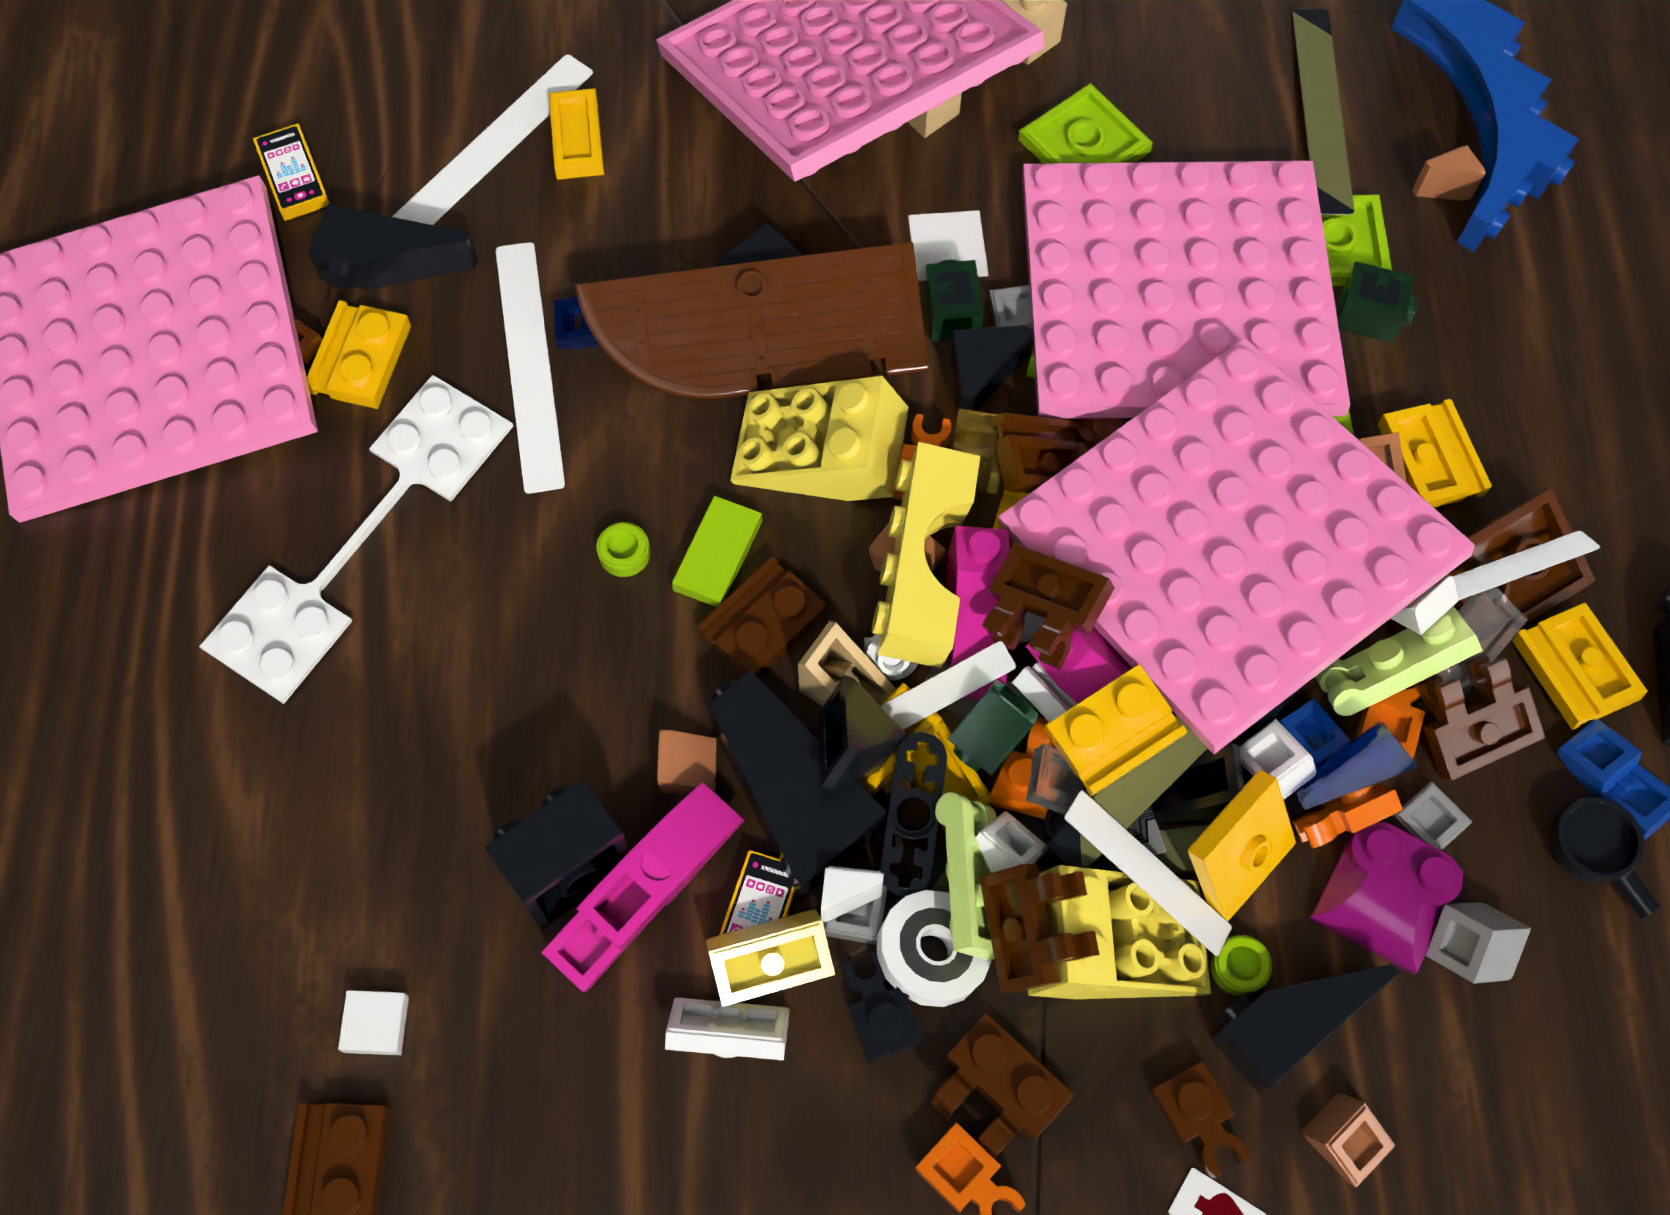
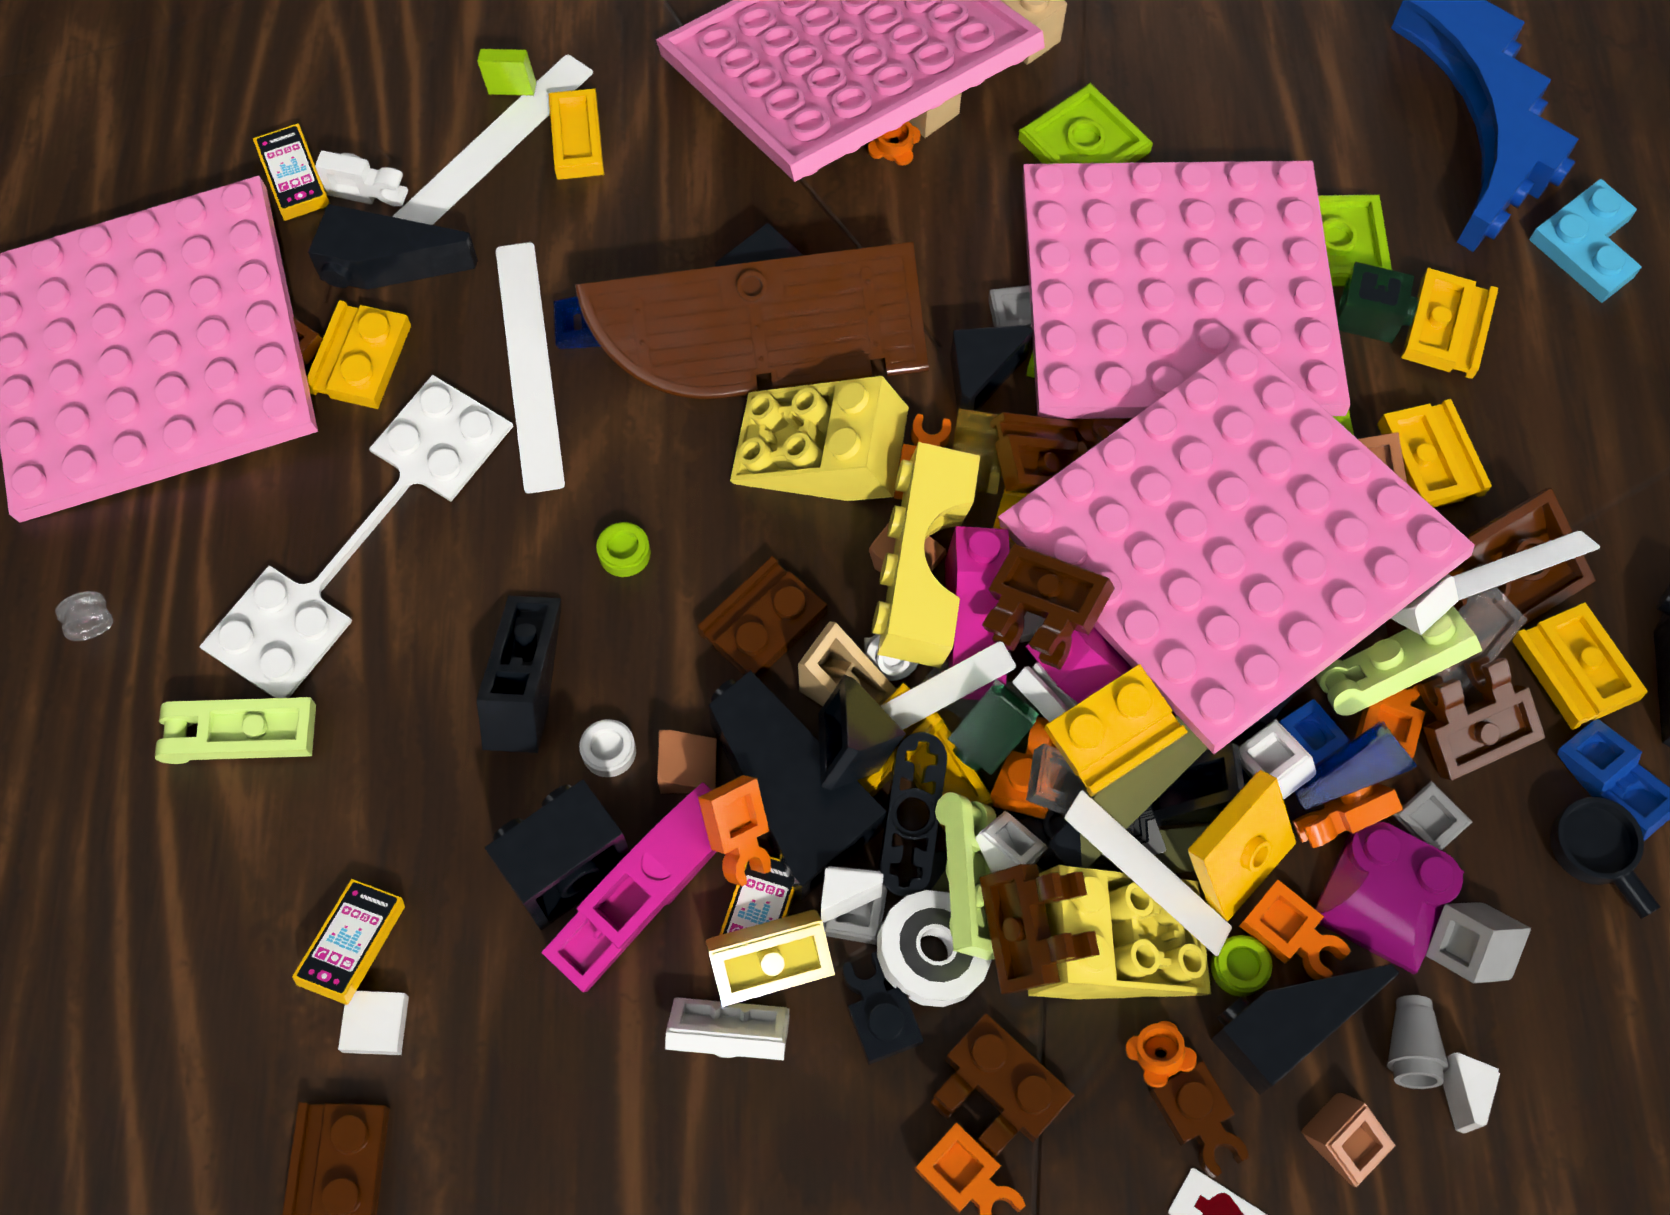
lime tile [672,496,763,607] -> none
white sticker [908,210,989,281] -> none
clear green brick [923,259,984,342] -> none
olive sticker [1292,8,1355,215] -> none
nougat slope [1412,145,1485,201] -> none
none -> clear bush [55,591,113,641]
none -> yellowish green plate [155,697,316,764]
none -> tile [292,879,405,1005]
none -> white plate [315,150,408,206]
none -> lime tile [477,49,537,96]
none -> black slope [477,596,561,753]
none -> white tile [579,719,636,777]
none -> orange plate [698,775,771,886]
none -> orange plate [868,121,921,165]
none -> orange plate [1126,1021,1197,1088]
none -> orange plate [1239,879,1351,980]
none -> light grey cone [1387,995,1449,1089]
none -> yellow plate [1401,268,1498,379]
none -> white slope [1443,1053,1500,1134]
none -> medium azure plate [1529,179,1642,303]

